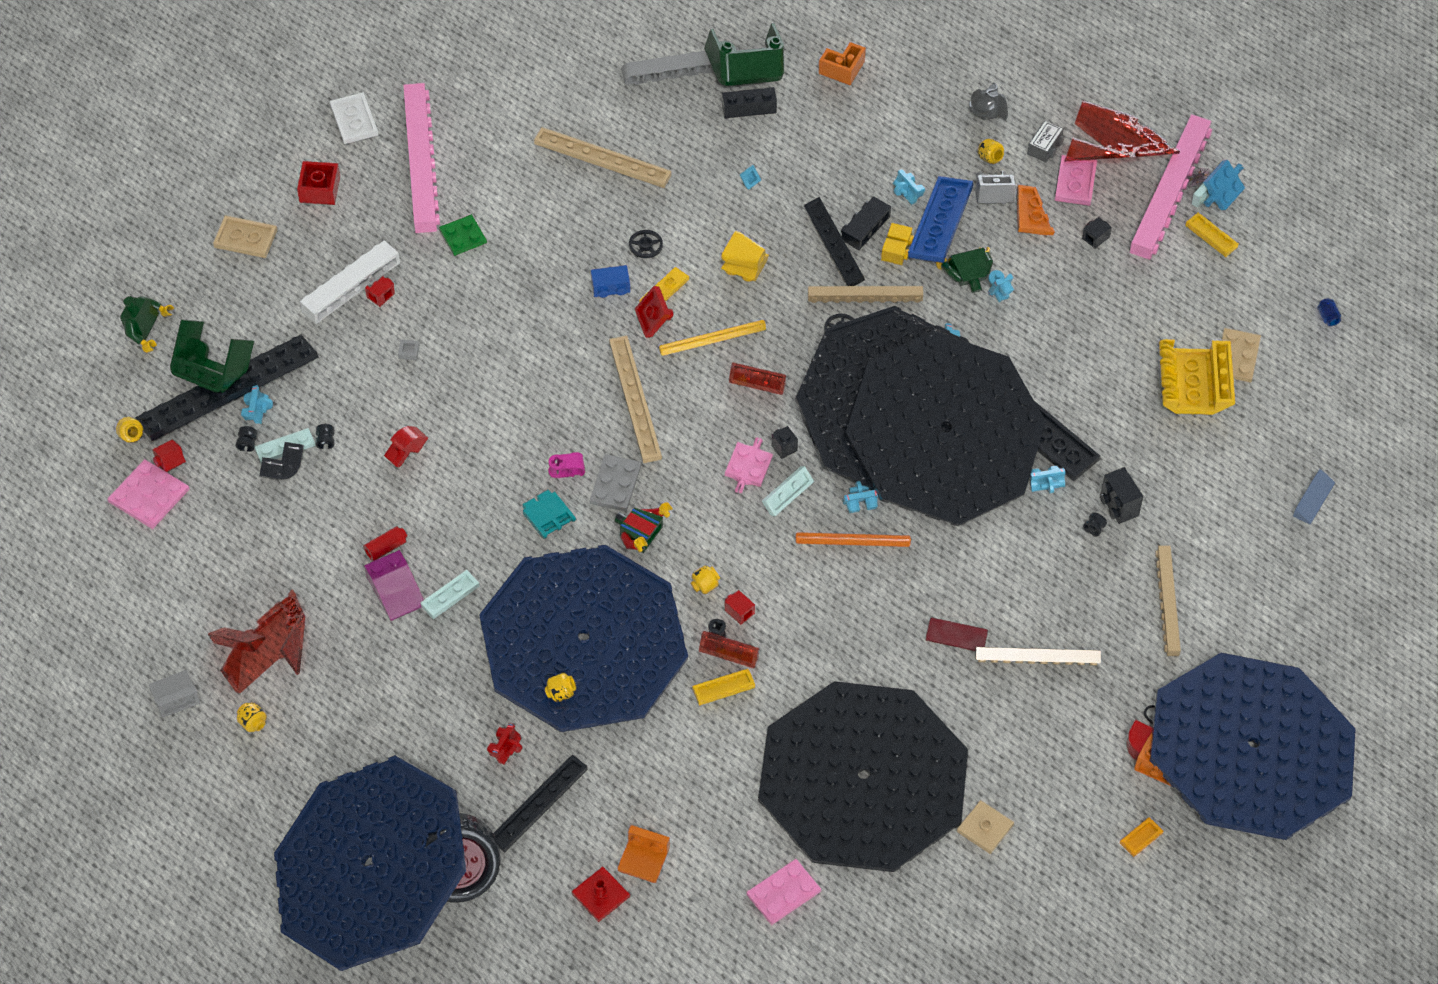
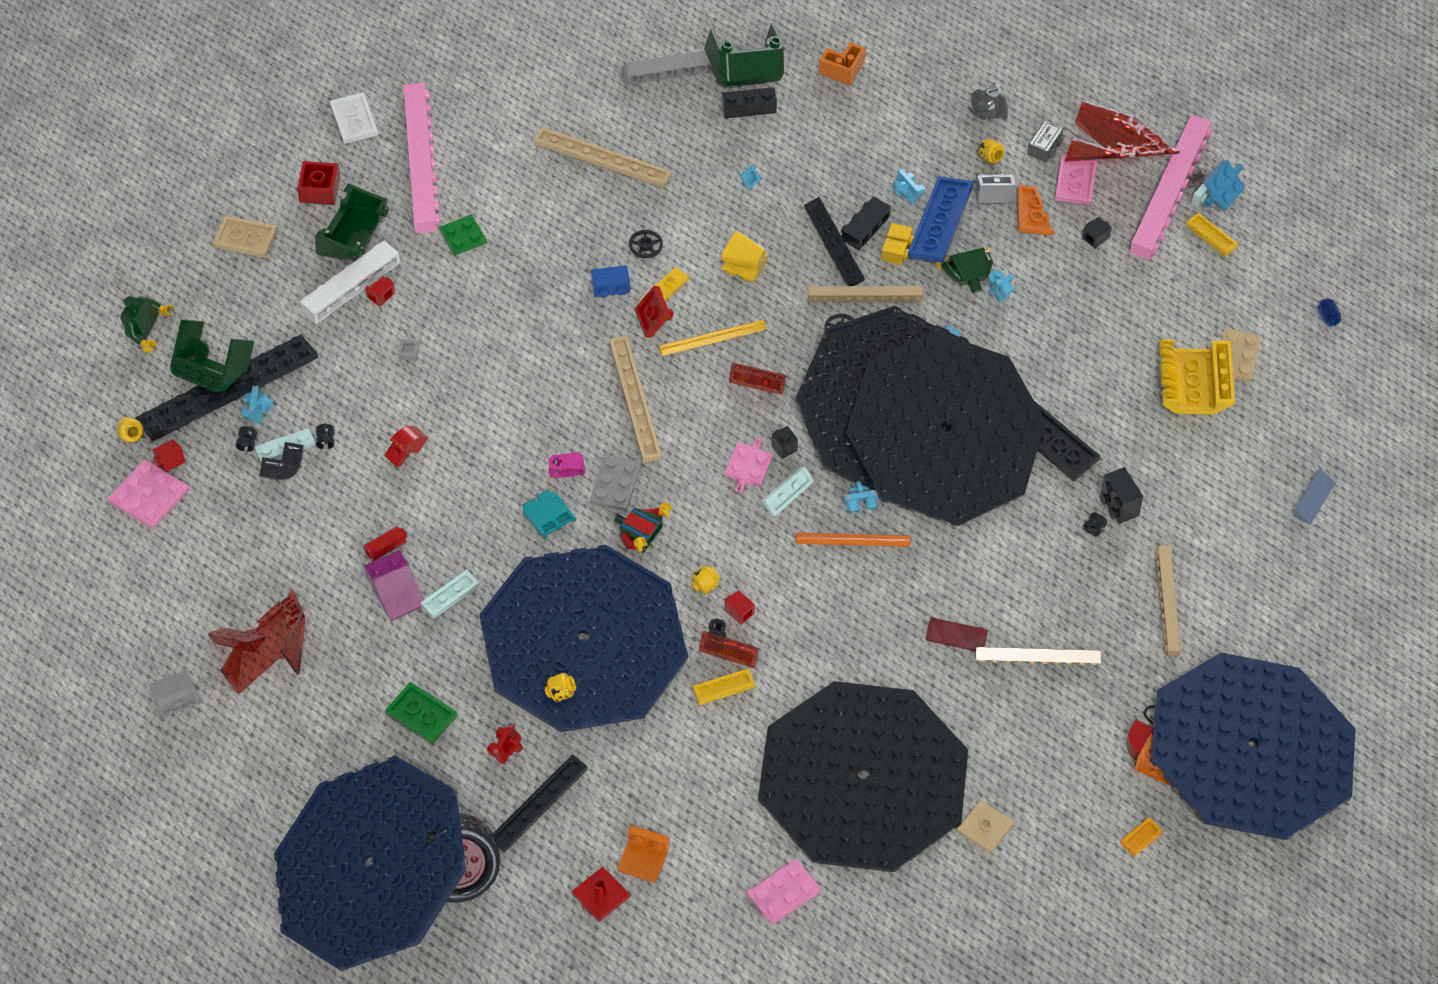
yellow head [237,702,267,732] -> none
medium azure hips [1030,466,1065,493] -> none
none -> dark green windscreen [315,183,389,259]
none -> green plate [385,682,458,745]

